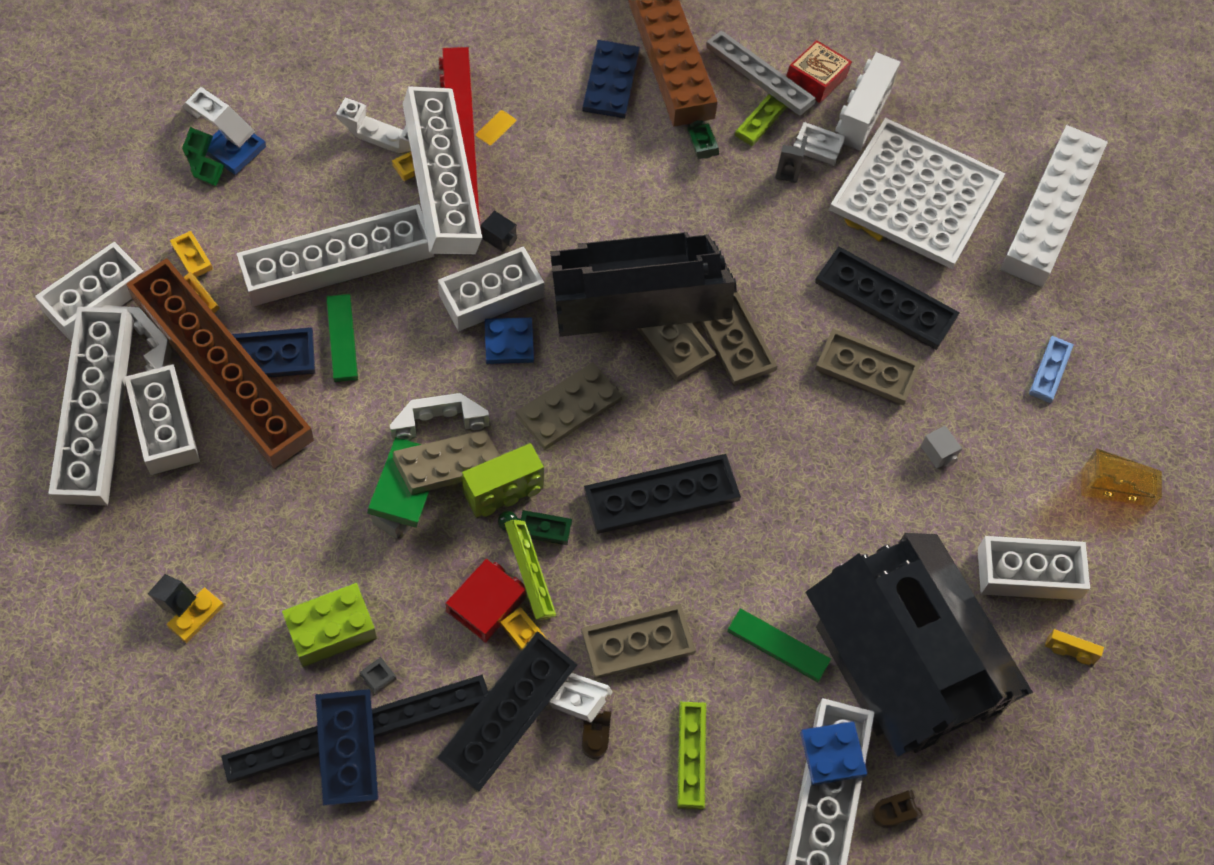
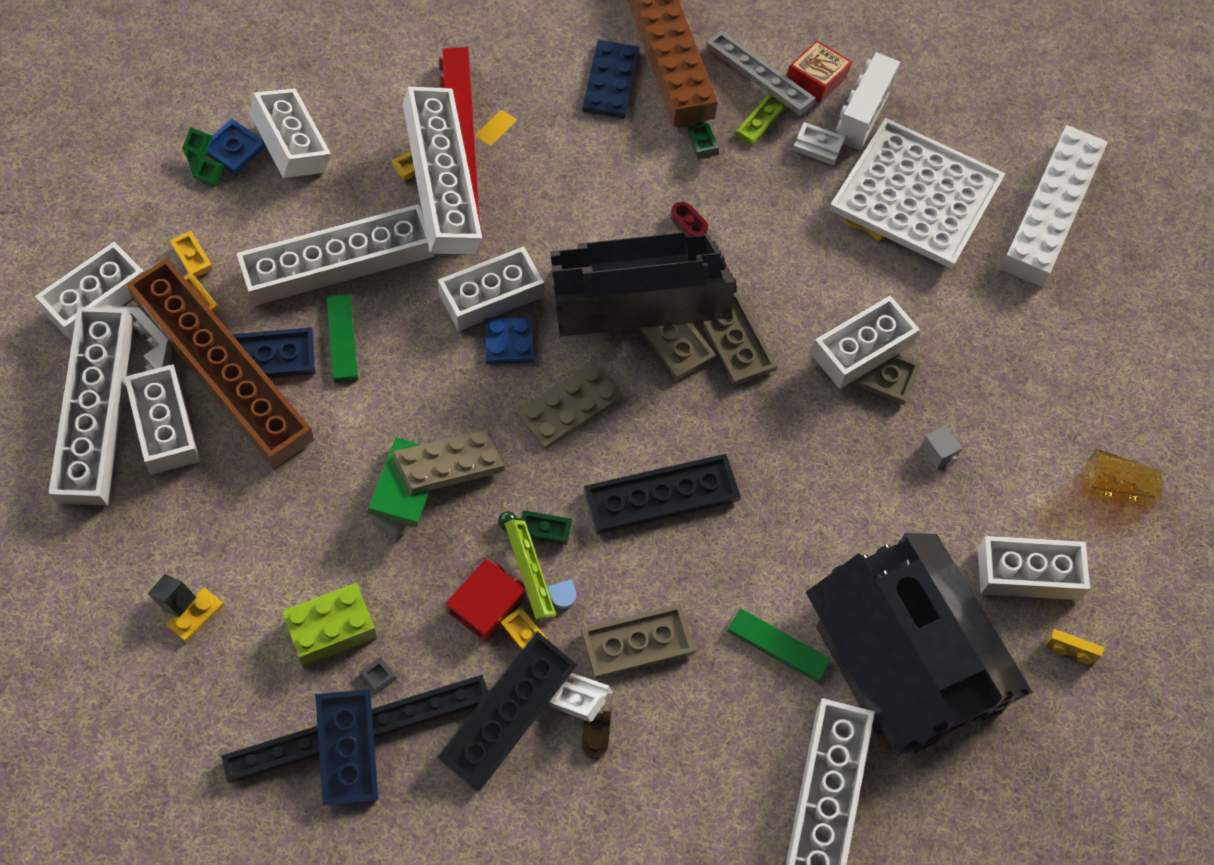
white slope [182,87,255,148] -> none
white slope [336,97,411,153] -> none
white slope [390,393,489,440] -> none
lime brick [462,443,544,518] -> none
black brick [480,210,517,252] -> none
lime tile [677,701,706,810] -> none
dark grey panel [775,135,808,183] -> none
blue plate [800,721,867,786] -> none
black plate [815,246,960,350] -> none
dark brown plate [872,790,923,828] -> none
light blue tile [1029,336,1074,403] -> none
none -> white brick [249,89,331,178]
none -> light blue tile [547,579,576,610]
none -> dark red plate [670,202,708,236]
none -> white brick [811,296,920,389]

